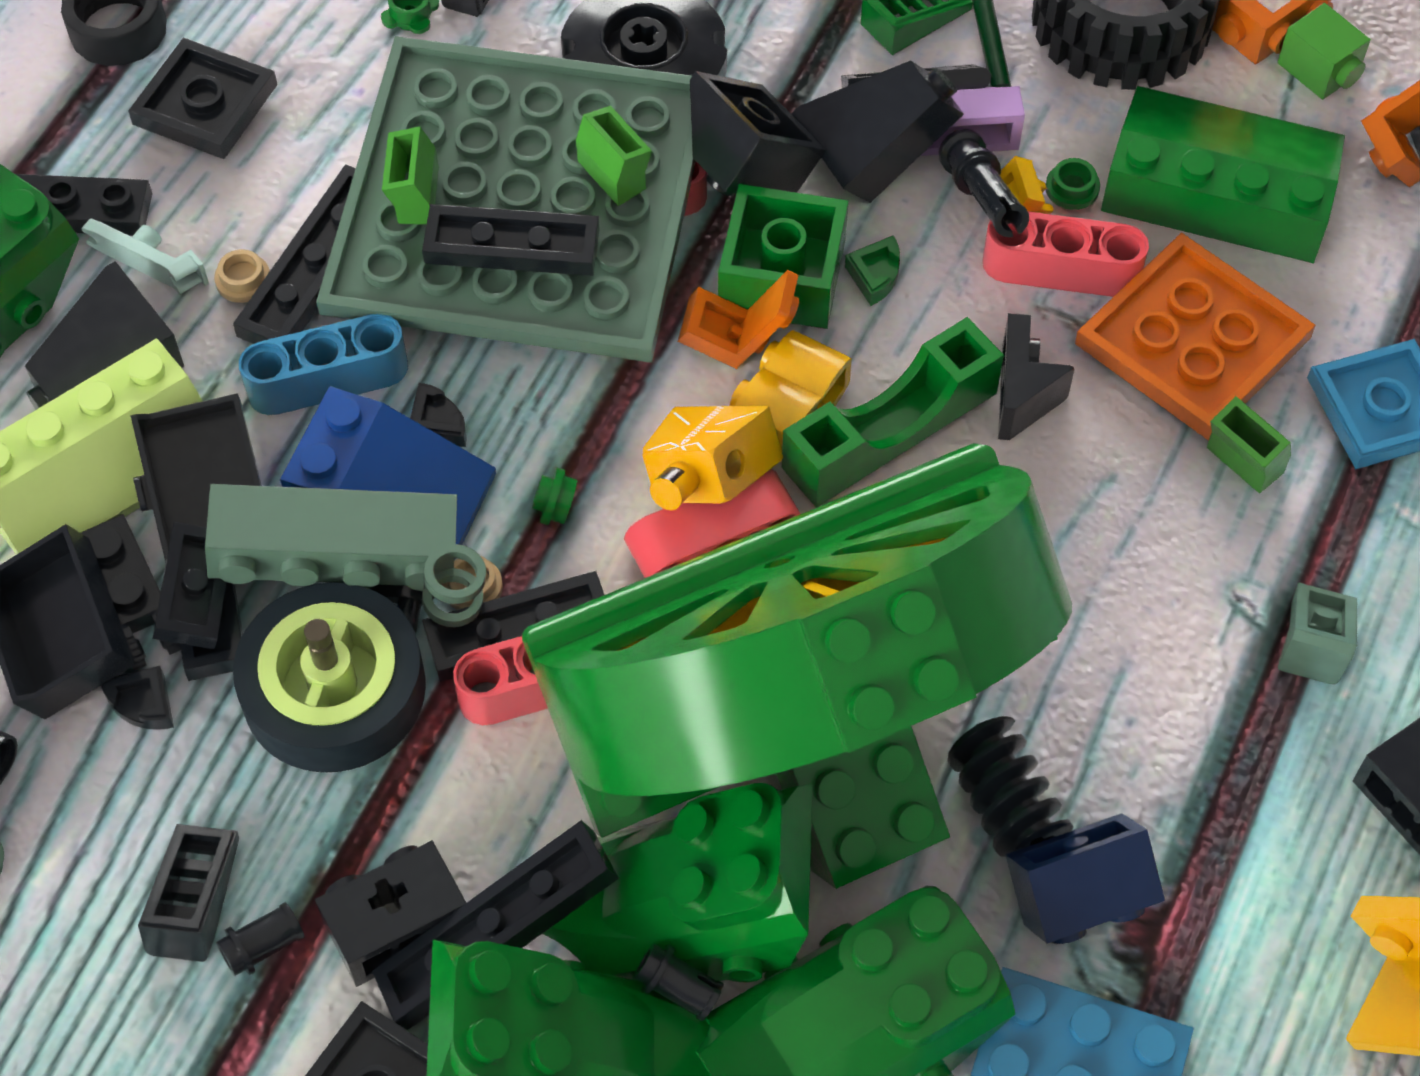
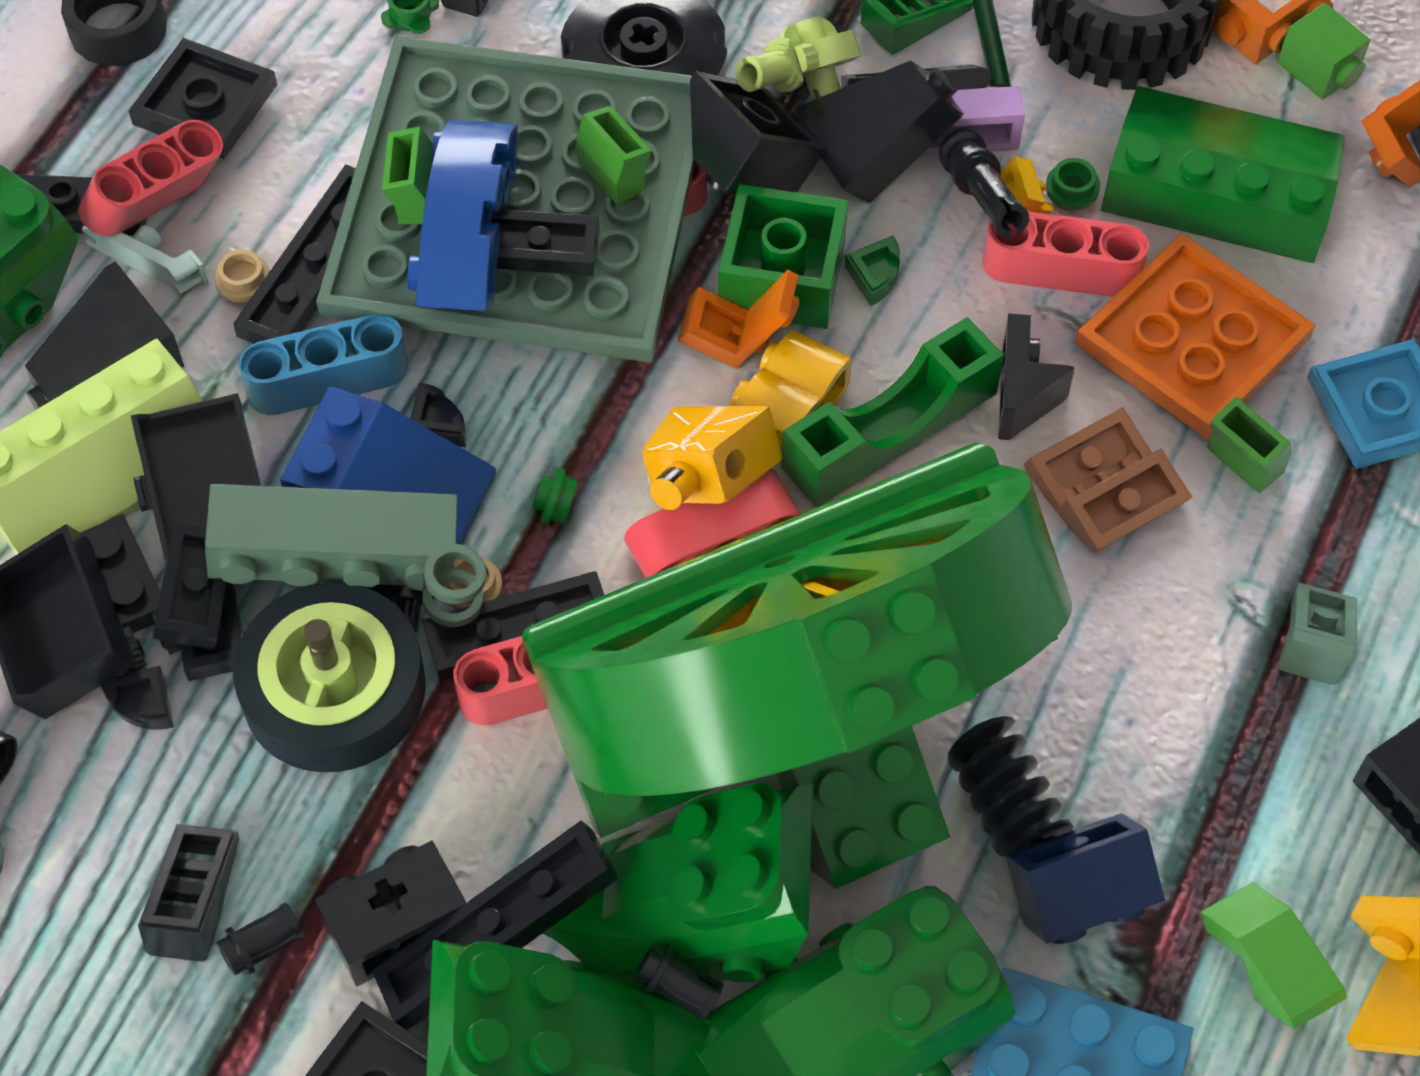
none -> coral beam [78,120,223,236]
none -> blue brick [407,119,518,311]
none -> yellowish green pin [735,16,862,100]
none -> nougat slope [1024,407,1192,553]
none -> bright green slope [1201,882,1347,1030]

